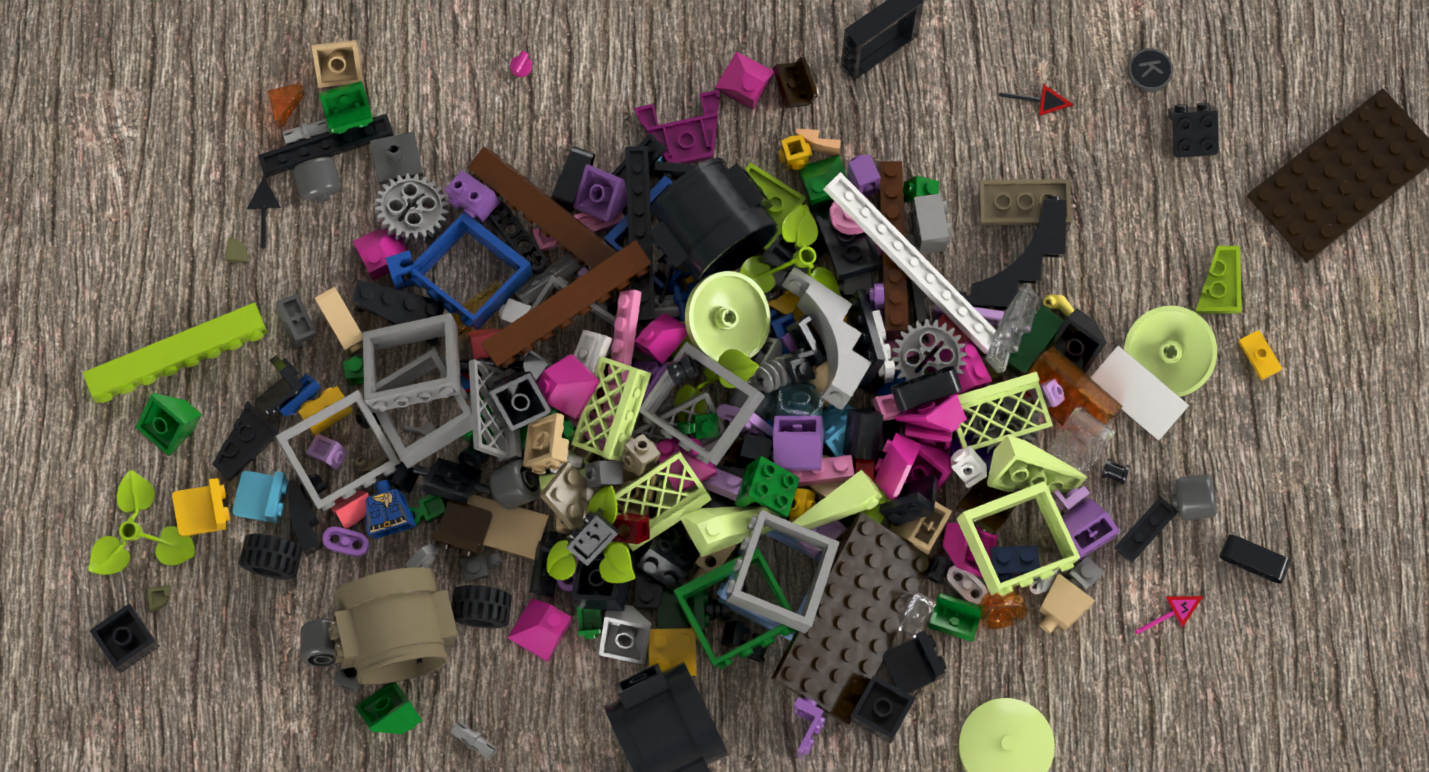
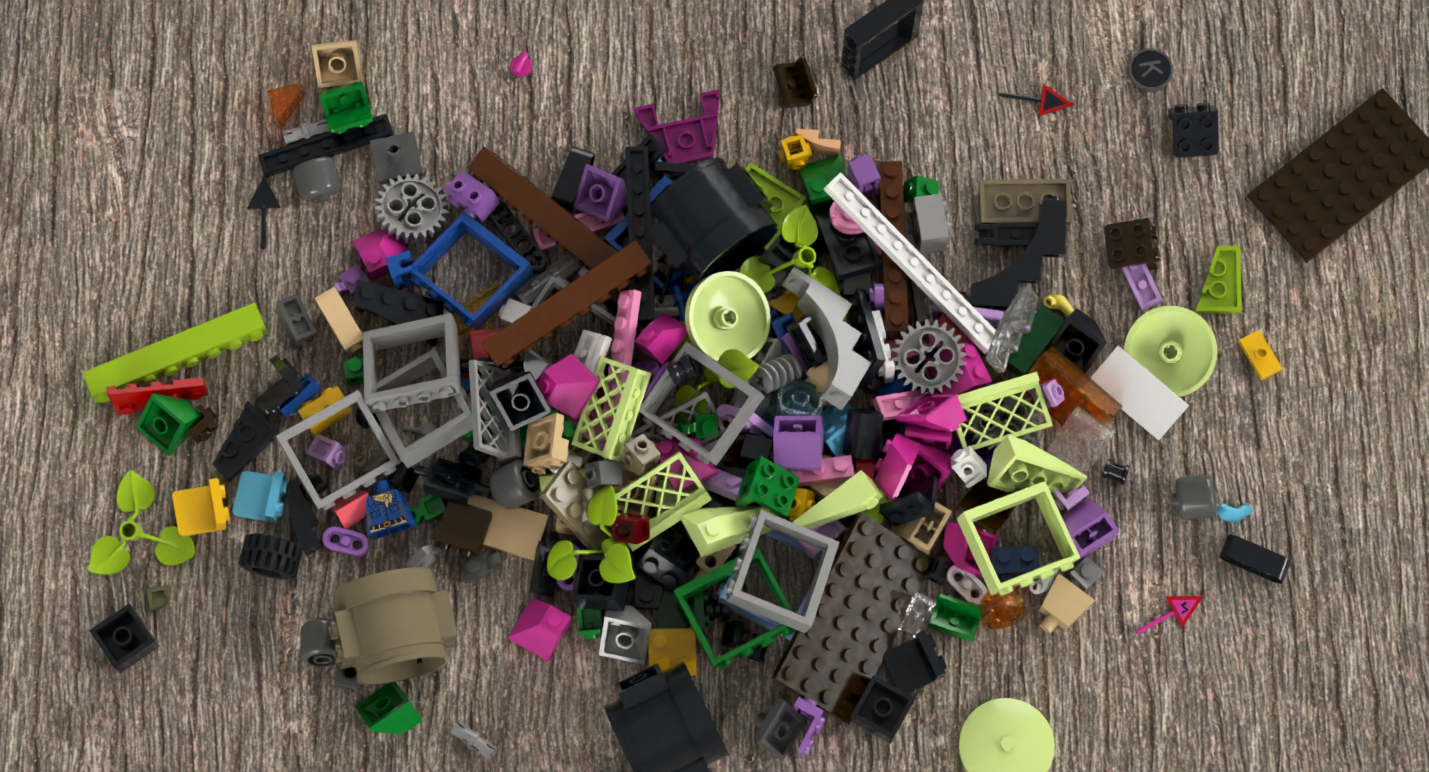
olive tile [225,237,249,263] -> none
black tyre [451,585,512,629] -> none
bracket [566,508,619,566] -> none
dark pink slope [715,52,774,110] -> none
black bracket [784,348,816,386] -> none
black beam [891,366,962,411] -> none
black plate [1114,496,1178,564] -> none
none -> red wing [106,377,209,415]
none -> dark brown bracket [188,404,219,444]
none -> medium lavender plate [329,264,370,297]
none -> dark grey tile [753,697,807,761]
none -> black hinge [974,223,1038,247]
none -> dark brown bracket [1104,218,1161,270]
none -> lavender plate [1121,264,1163,311]
none -> medium azure arm [1217,503,1253,523]

